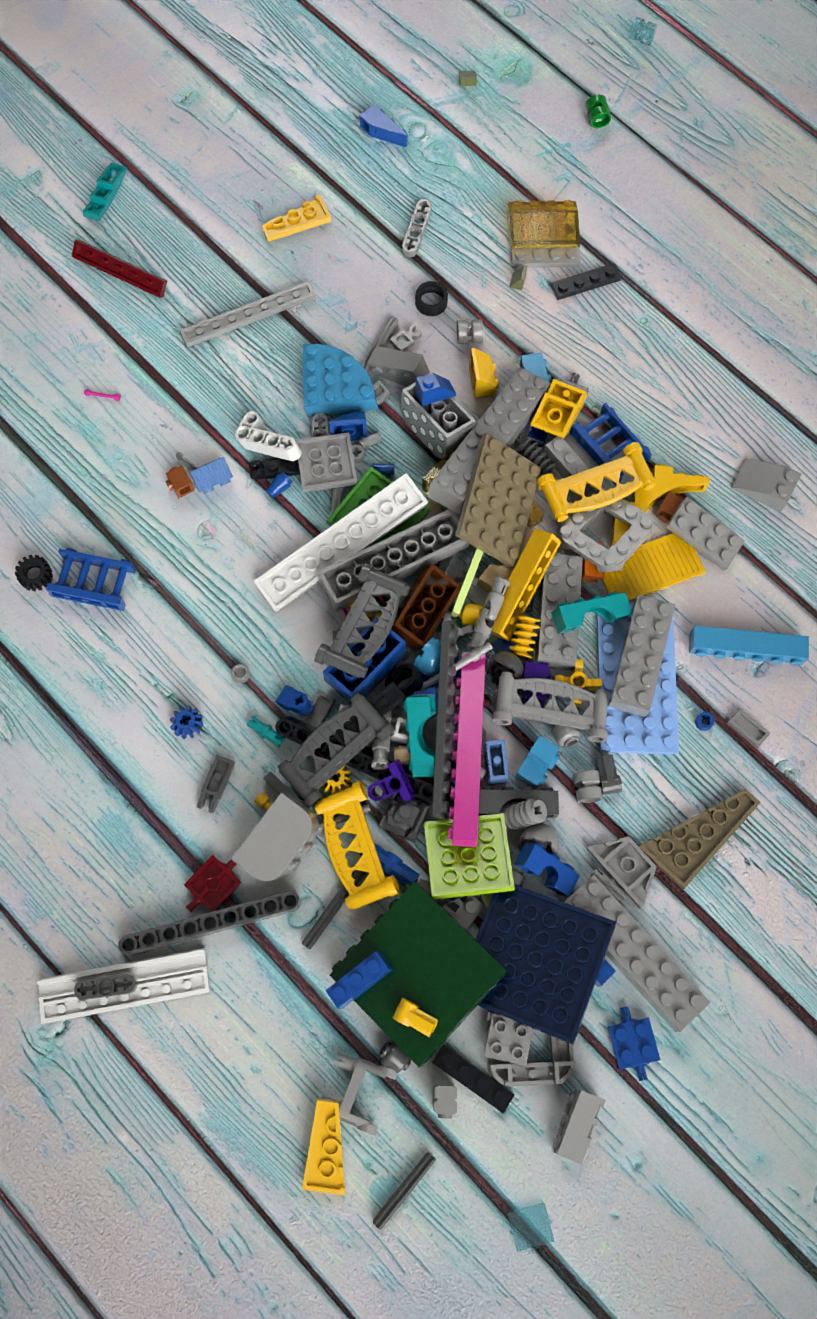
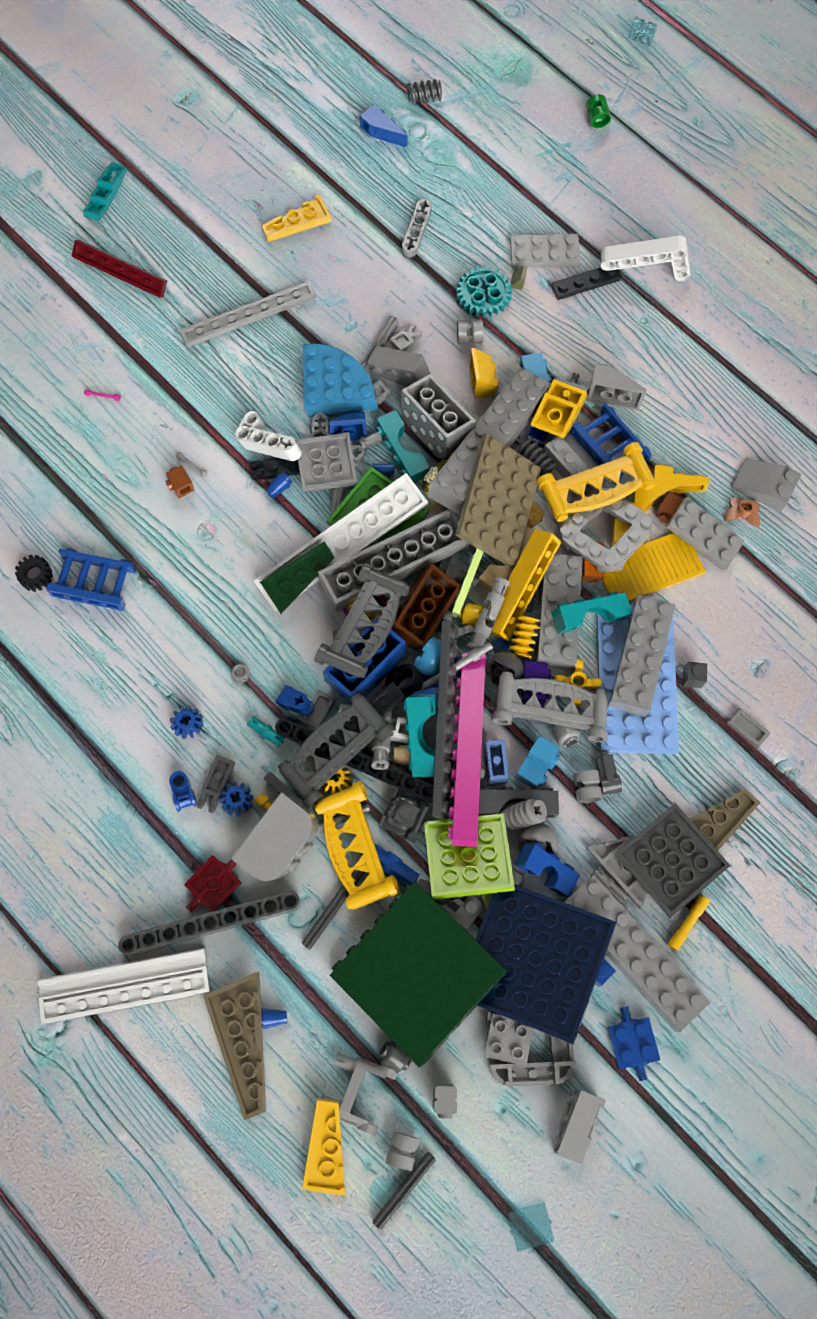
dark grey beam [74,974,137,1000] -> none
medium blue brick [189,457,233,494] -> none
blue brick [325,951,394,1009] -> none
dark purple tile [367,760,416,802] -> none
yellow piece [392,998,438,1037] -> none
black tyre [415,281,448,316] -> none
blue slope [415,373,456,406] -> none
black plate [432,1045,514,1113] -> none
olive slope [459,71,477,86] -> none
clear yellow slope [507,200,580,248] -> none
dark azure brick [689,626,809,665] -> none
blue bush [695,712,714,731] -> none
none -> blue piece [169,771,197,812]
none -> dark tan wing [203,972,266,1120]
none -> blue gear [219,782,254,816]
none -> dark green wing [260,541,335,614]
none -> blue cone [261,1008,287,1030]
none -> teal arch [375,410,430,483]
none -> light grey wheel [385,1131,420,1171]
none -> dark grey piece [407,79,442,105]
none -> teal gear [456,265,512,318]
none -> light grey slope [587,364,646,411]
none -> white beam [601,236,690,281]
none -> dark grey plate [615,803,731,918]
none -> yellow piece [667,894,710,952]
none -> dark grey brick [682,661,707,688]
none -> nougat animal [724,497,760,527]

